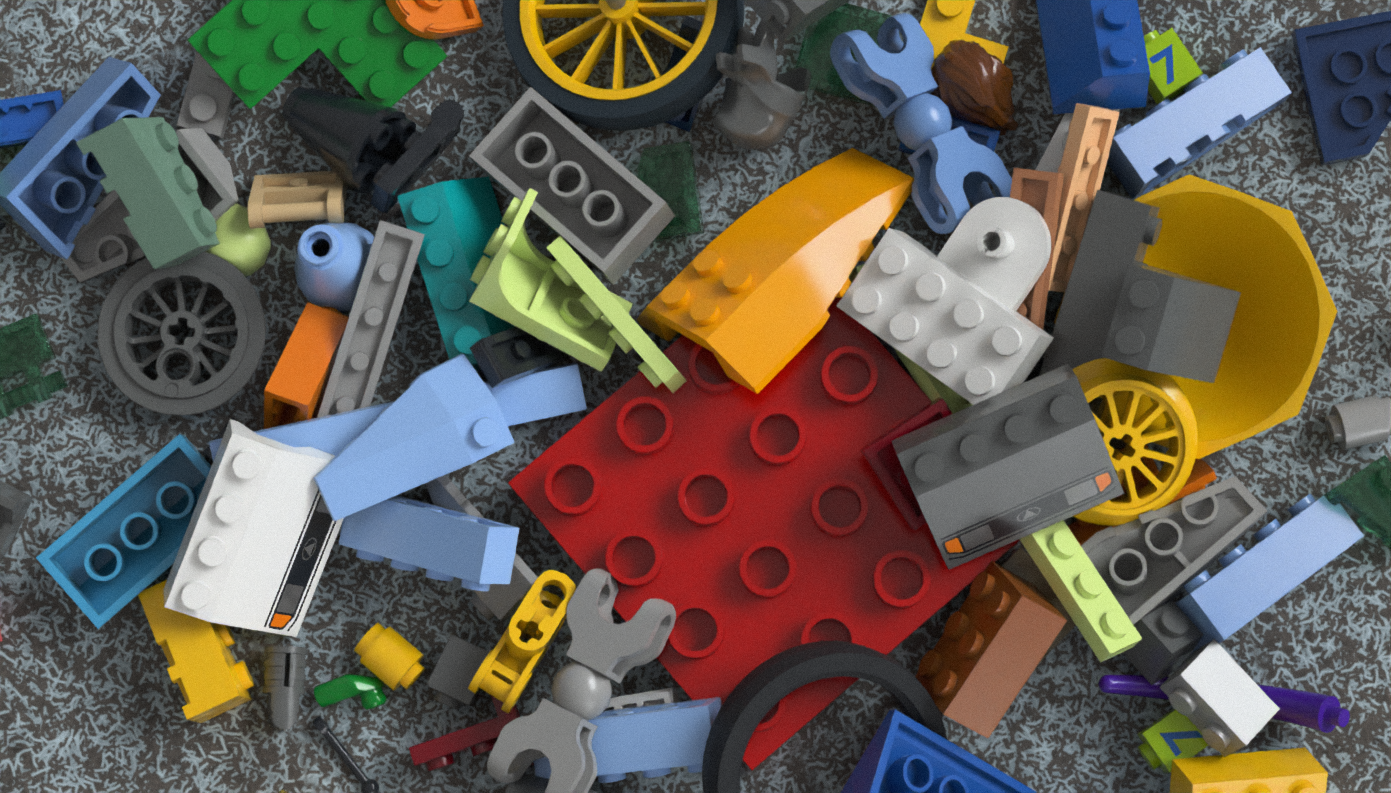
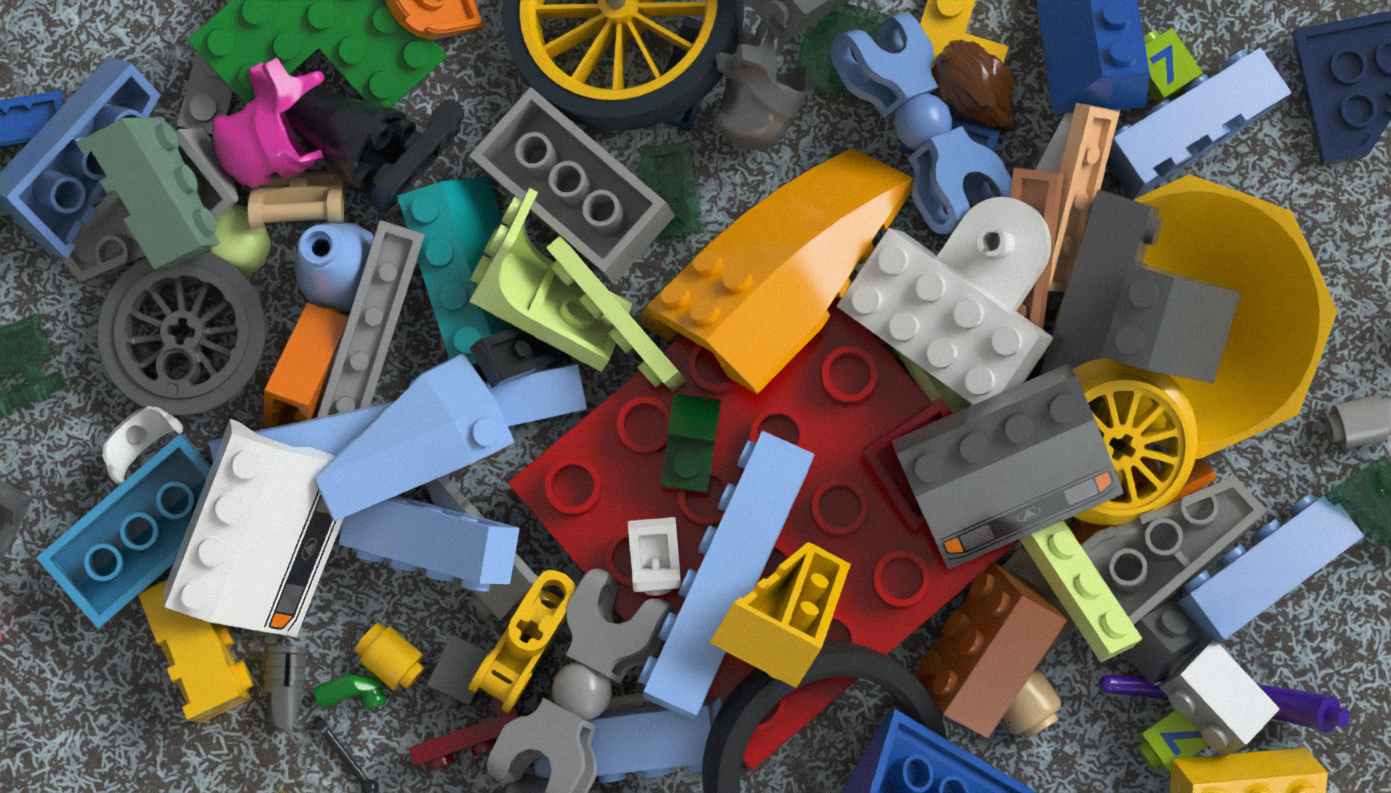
none -> white helmet [102,406,184,485]
none -> dark pink piece [212,58,324,188]
none -> white bracket [628,517,681,596]
none -> light blue brick [638,431,815,721]
none -> dark green slope [660,393,722,494]
none -> yellow wedge [709,542,851,688]
none -> tan head [1001,669,1061,739]

